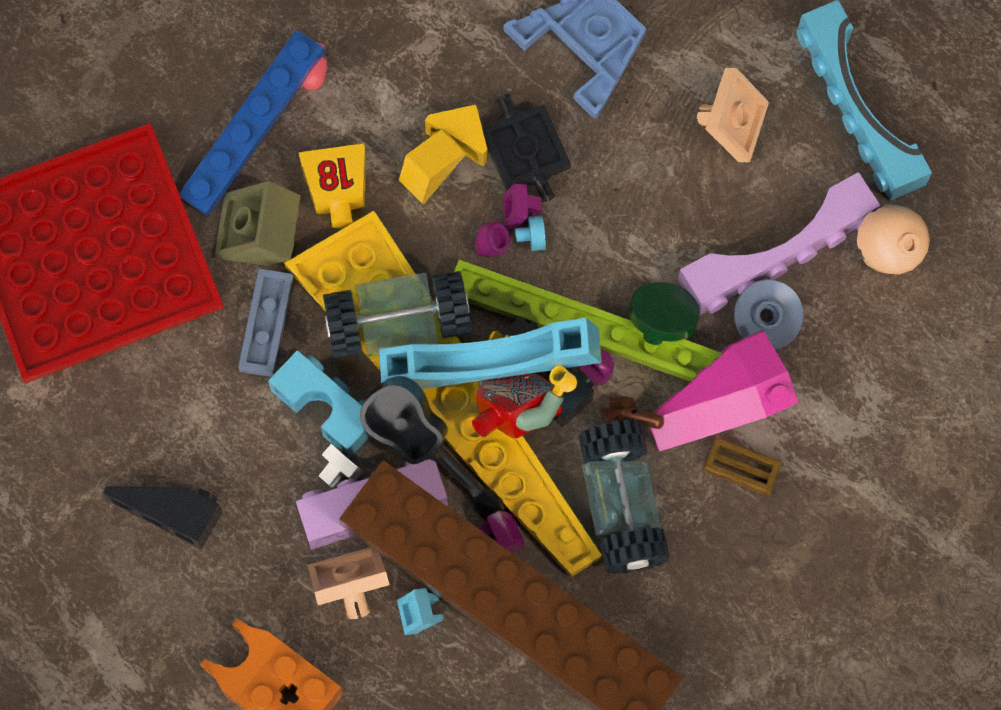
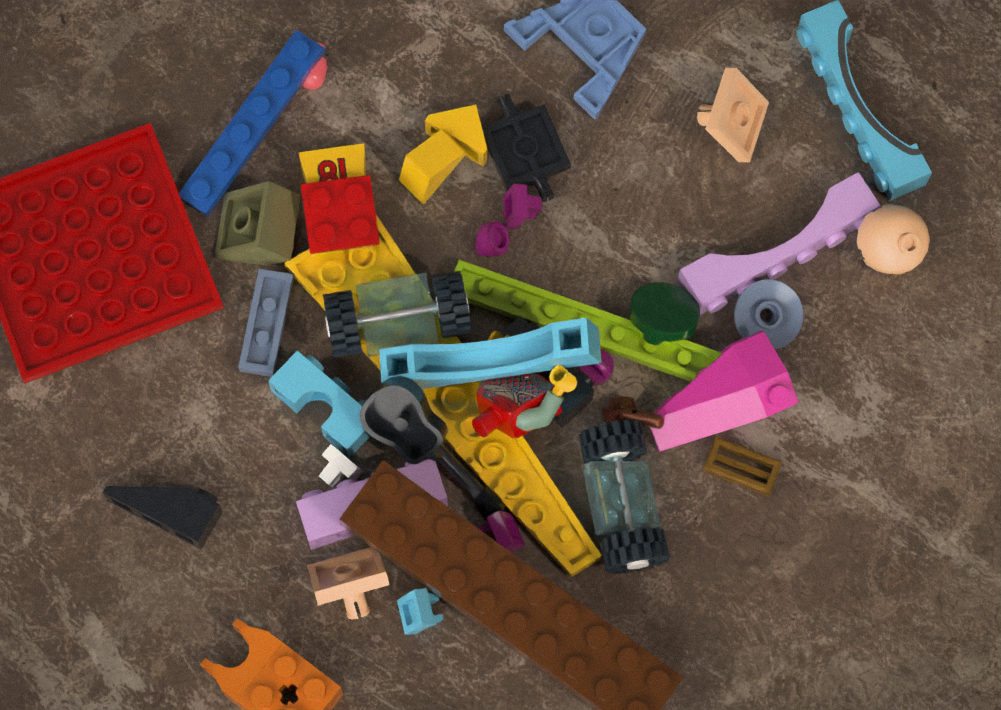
medium azure tile [515,215,546,251] -> none
none -> red plate [301,175,380,255]

